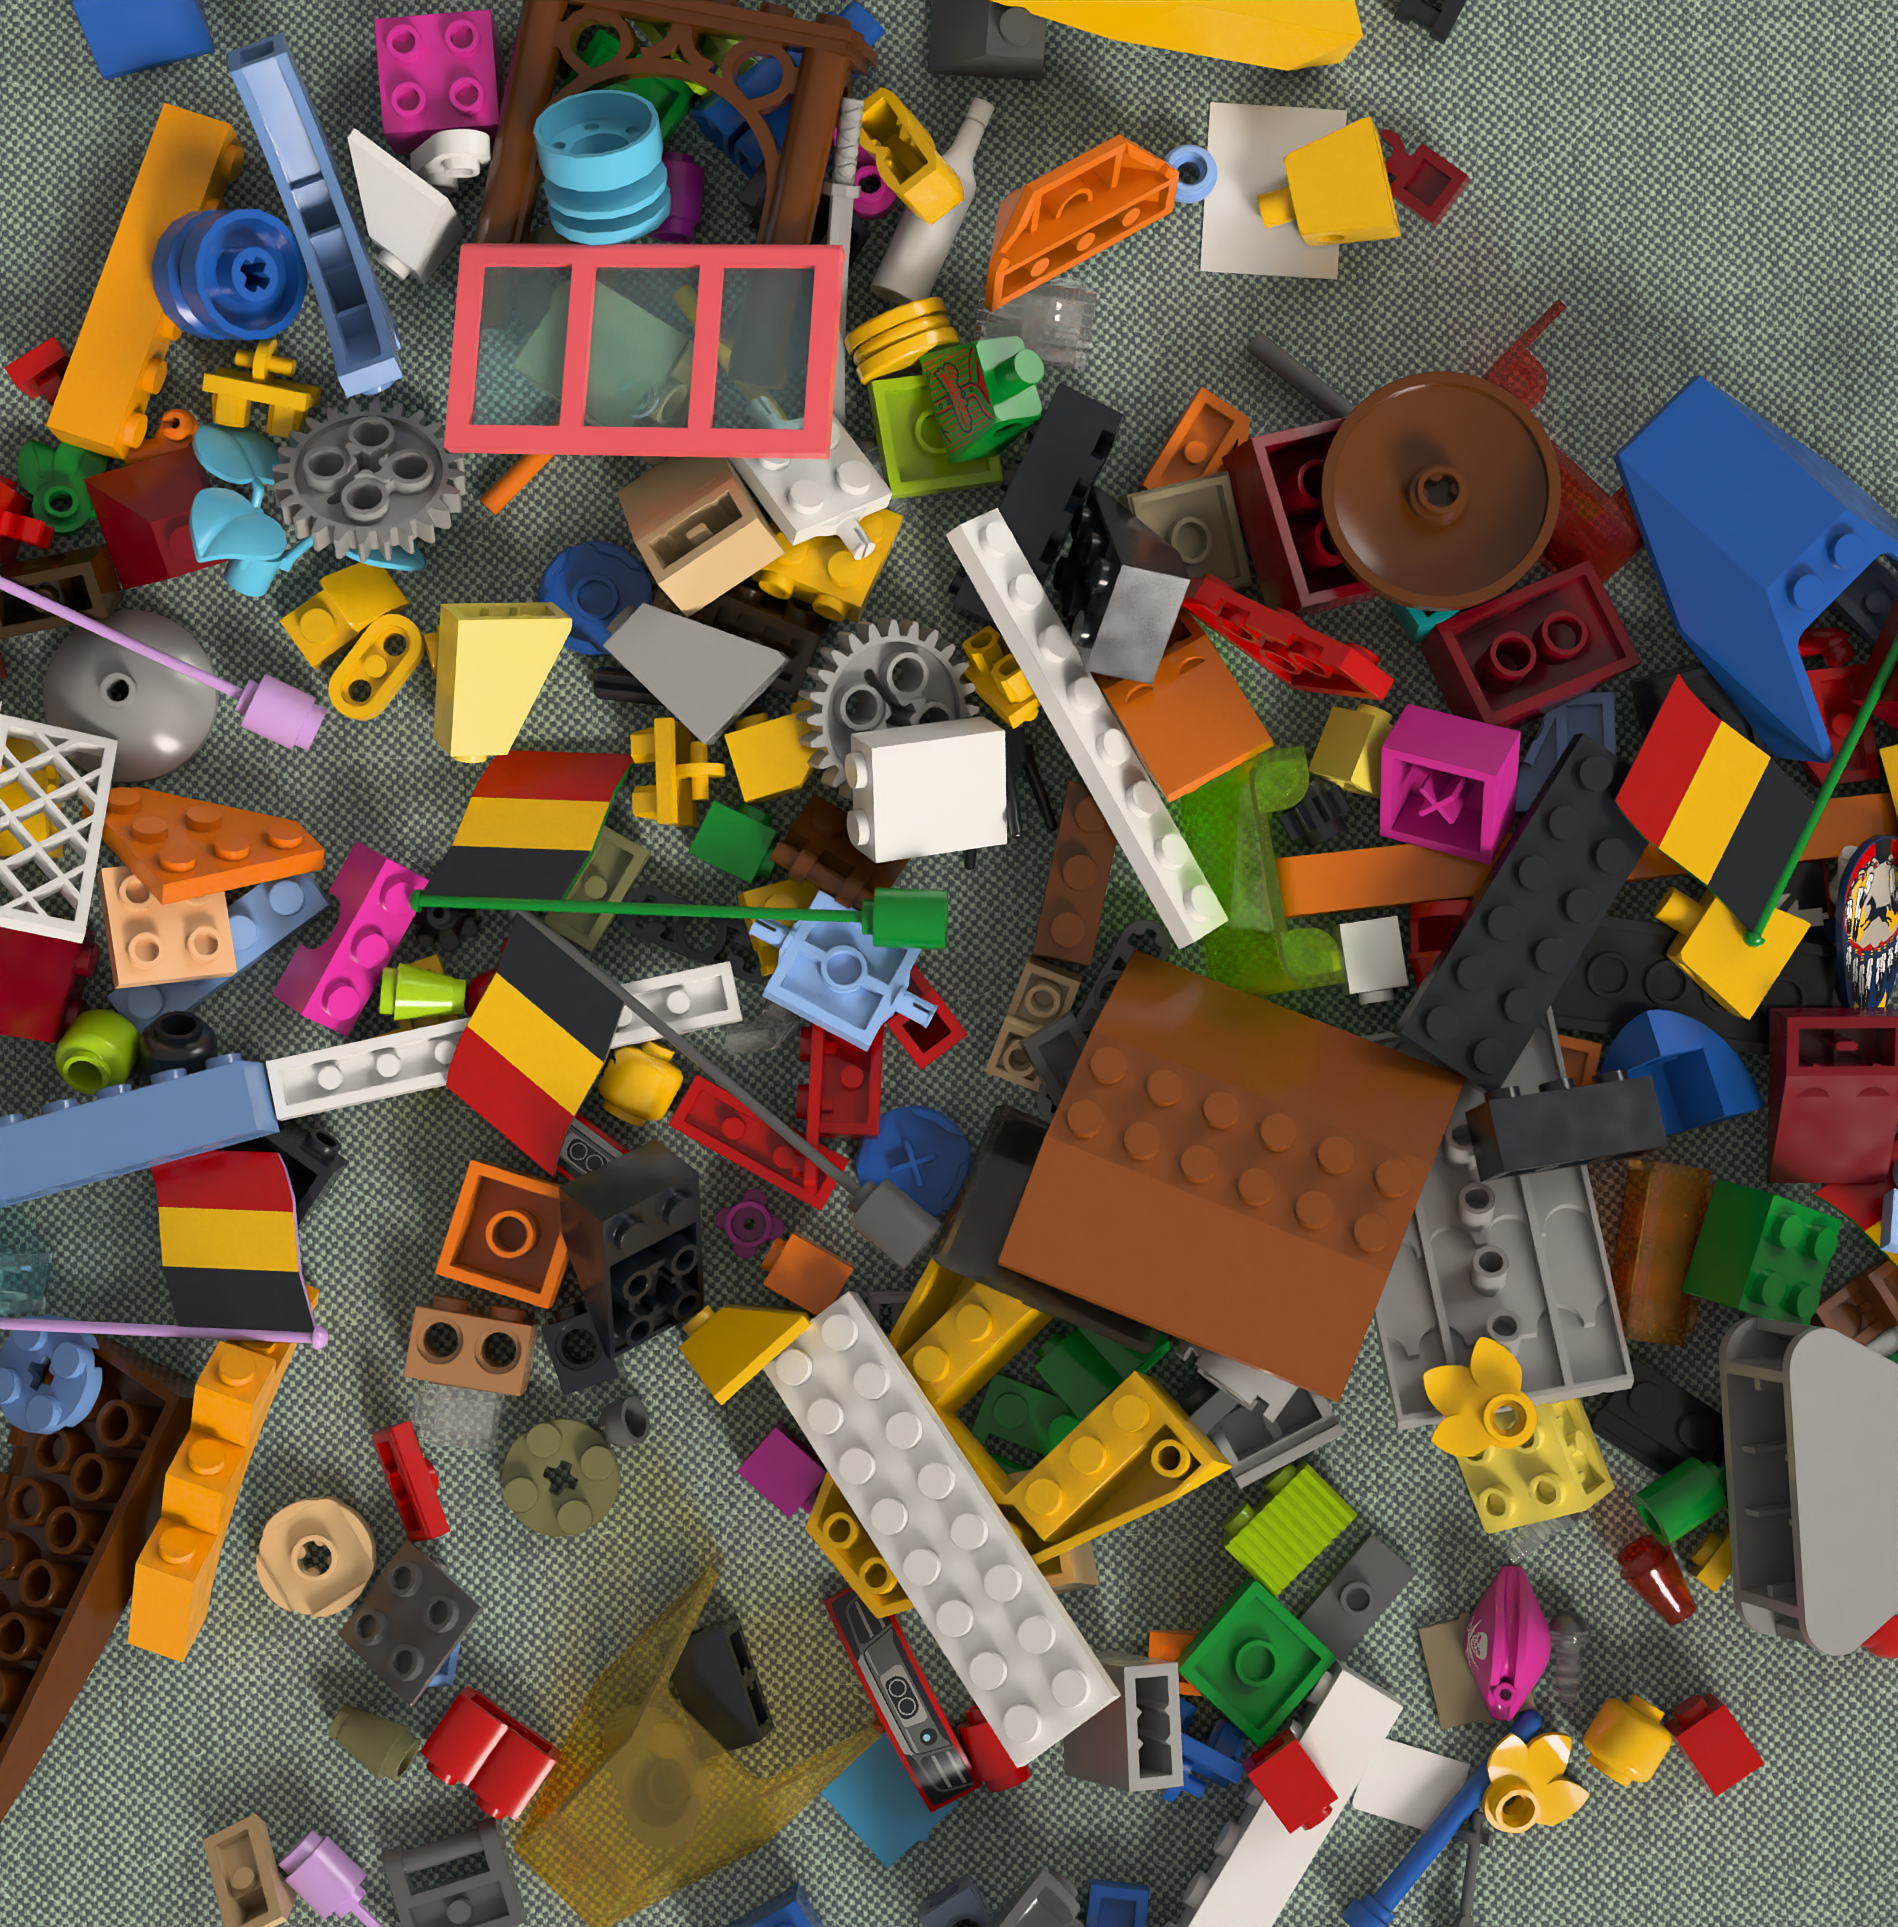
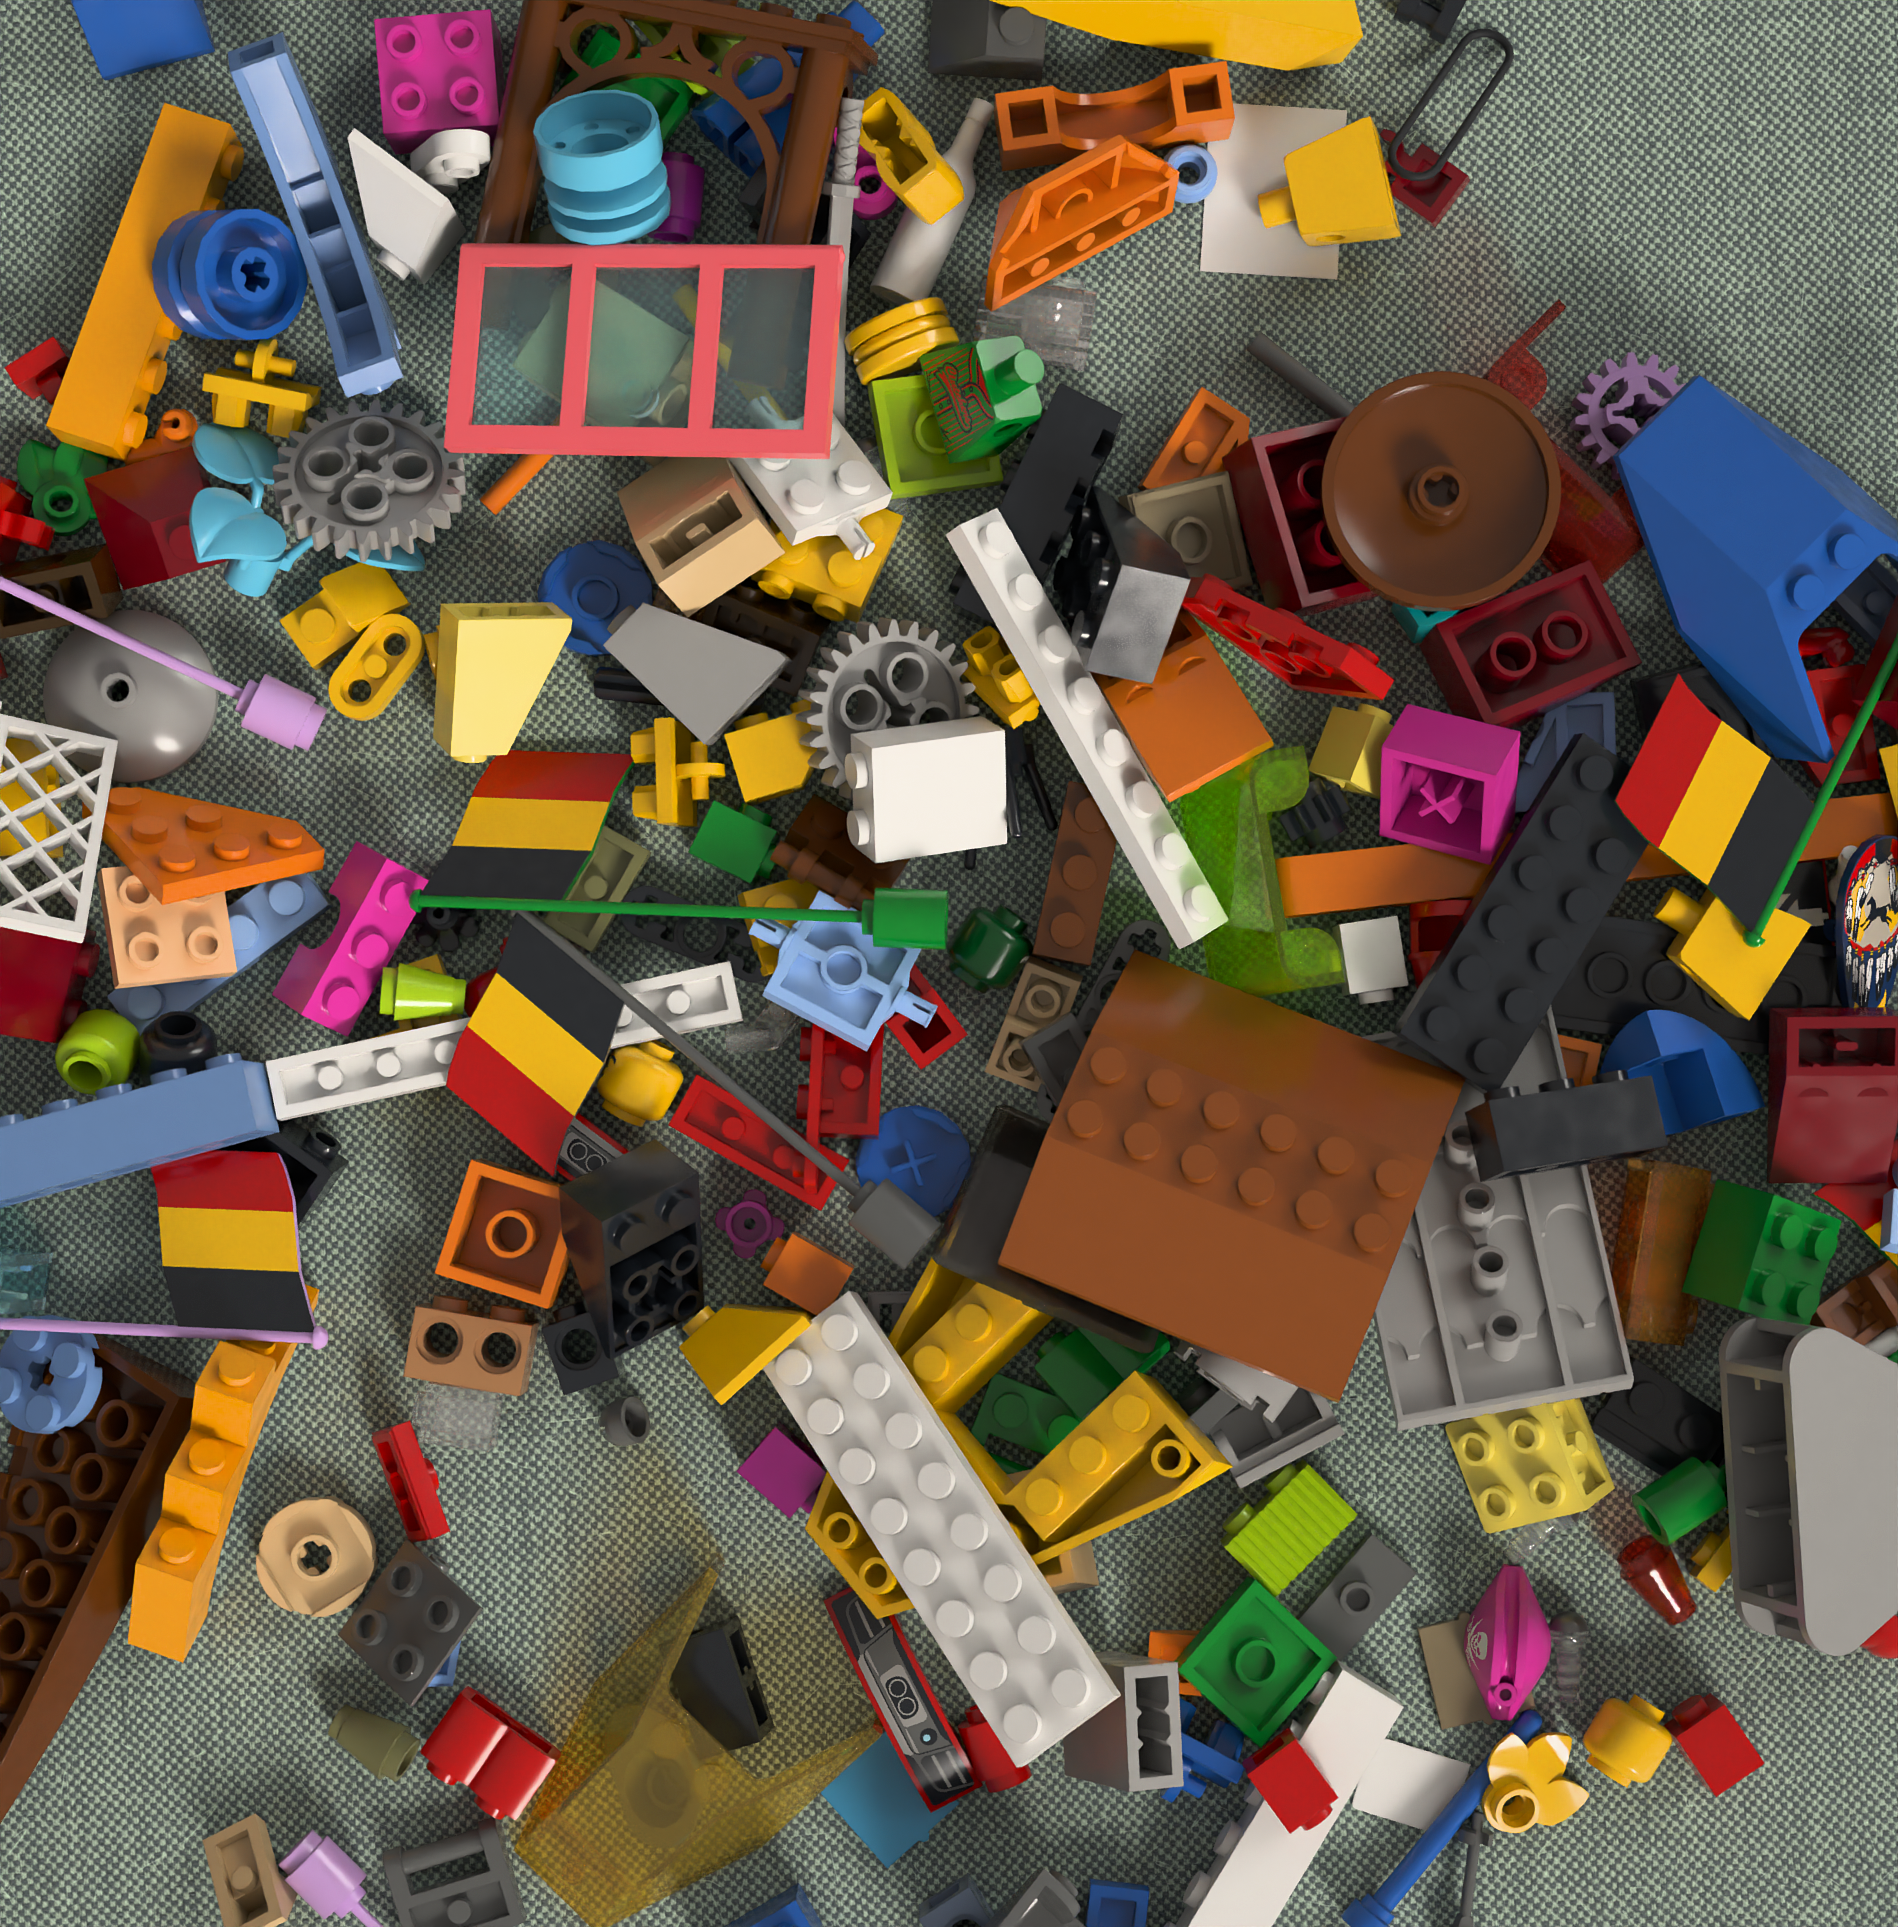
olive plate [502,1417,621,1537] -> none
yellow plate [1422,1337,1537,1457] -> none
none -> dark green head [946,904,1033,994]
none -> orange arch [994,61,1235,171]
none -> black piece [1387,29,1514,181]
none -> lavender gear [1570,352,1686,480]

